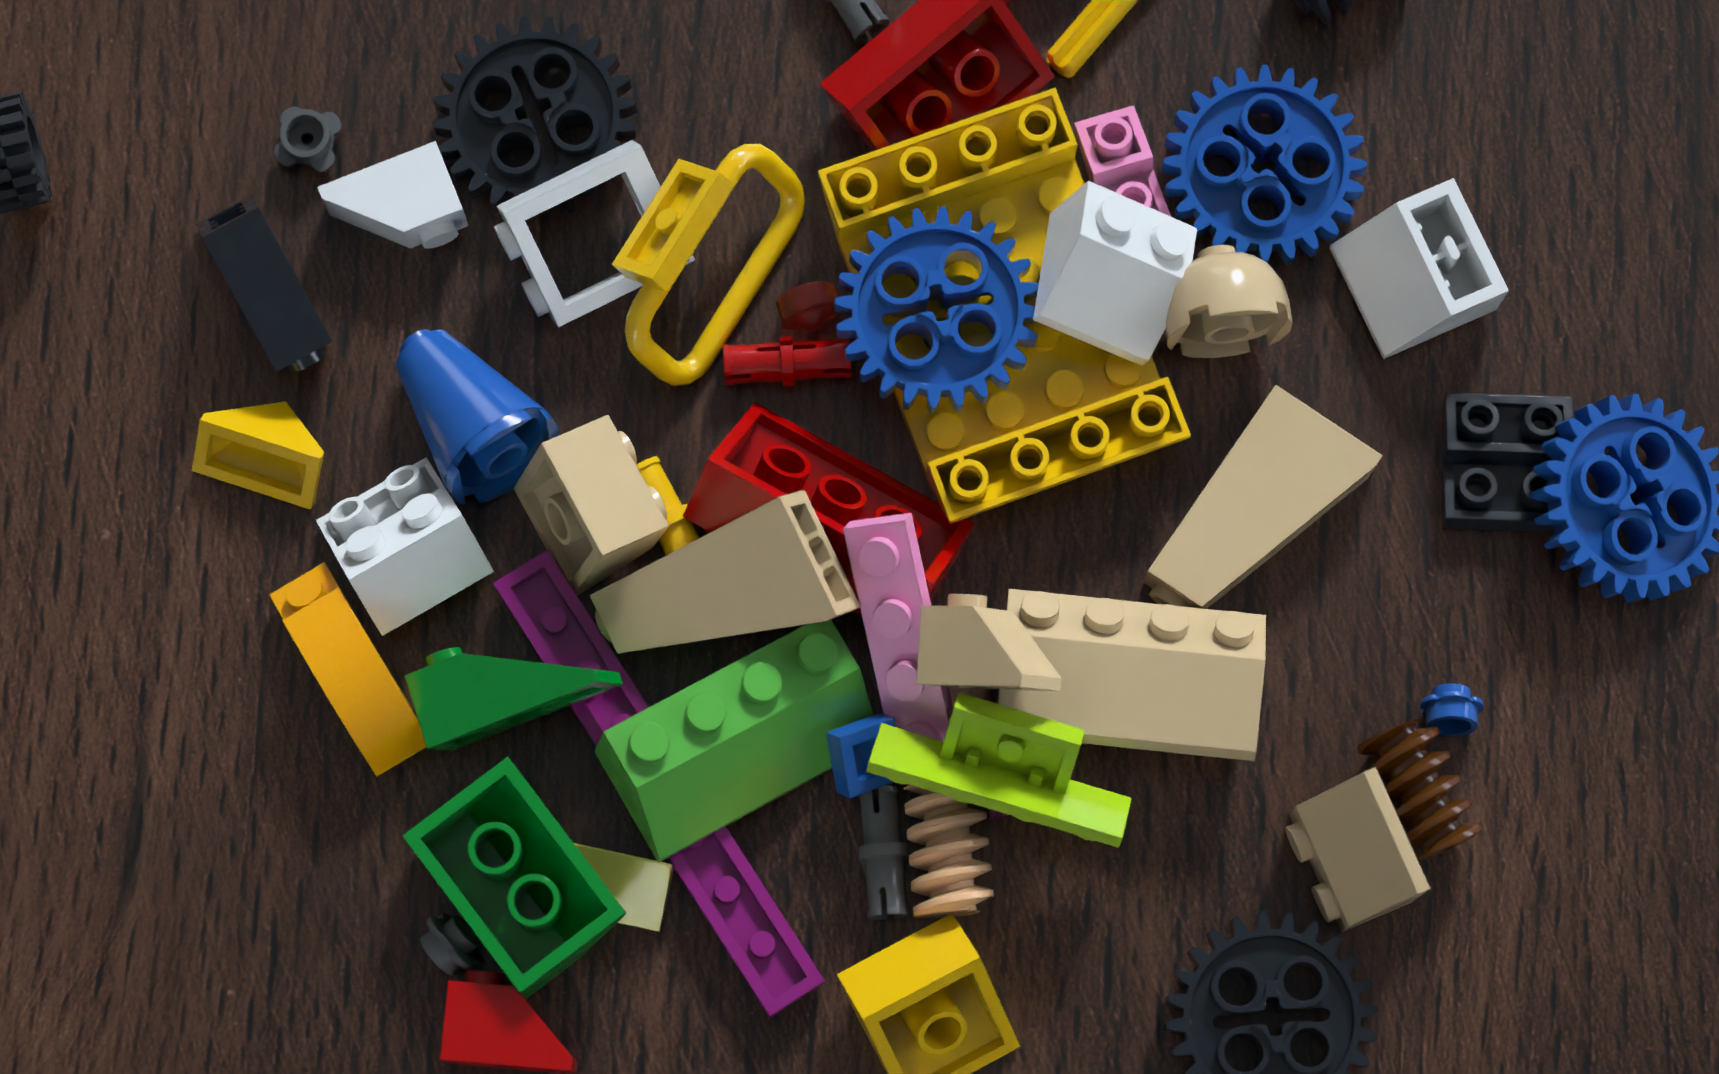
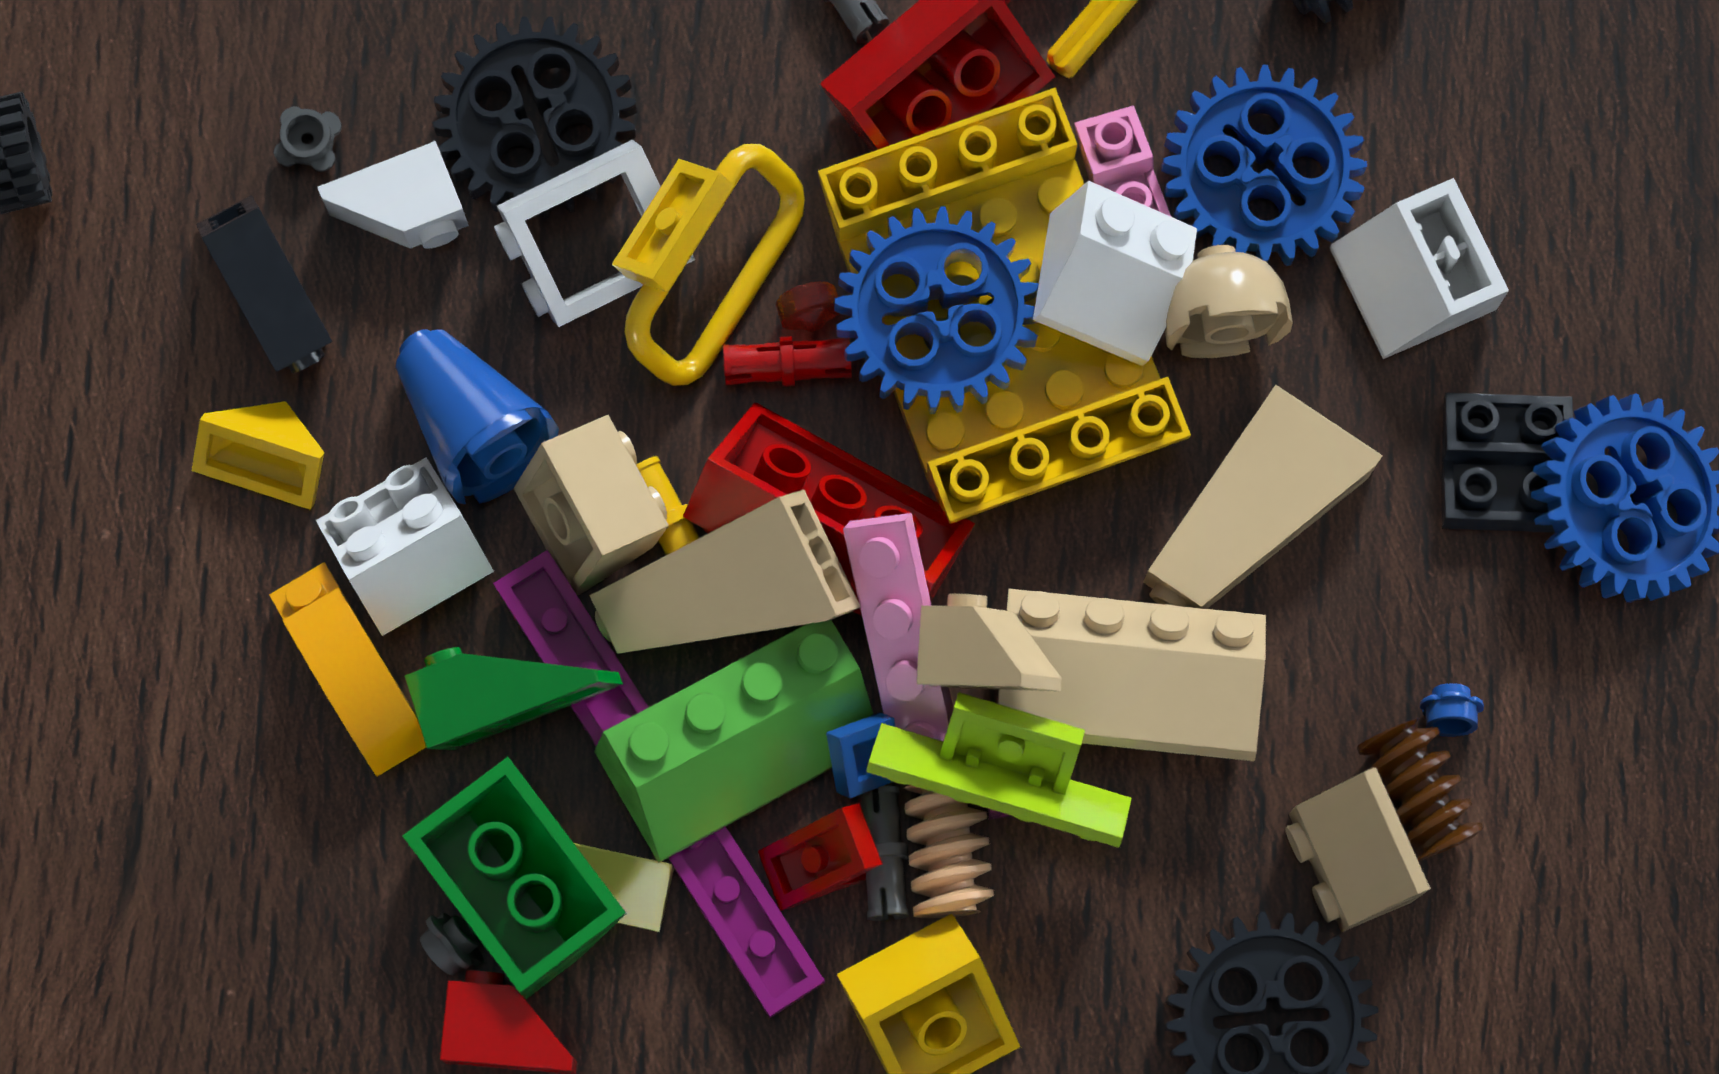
none -> red slope [758,804,883,911]

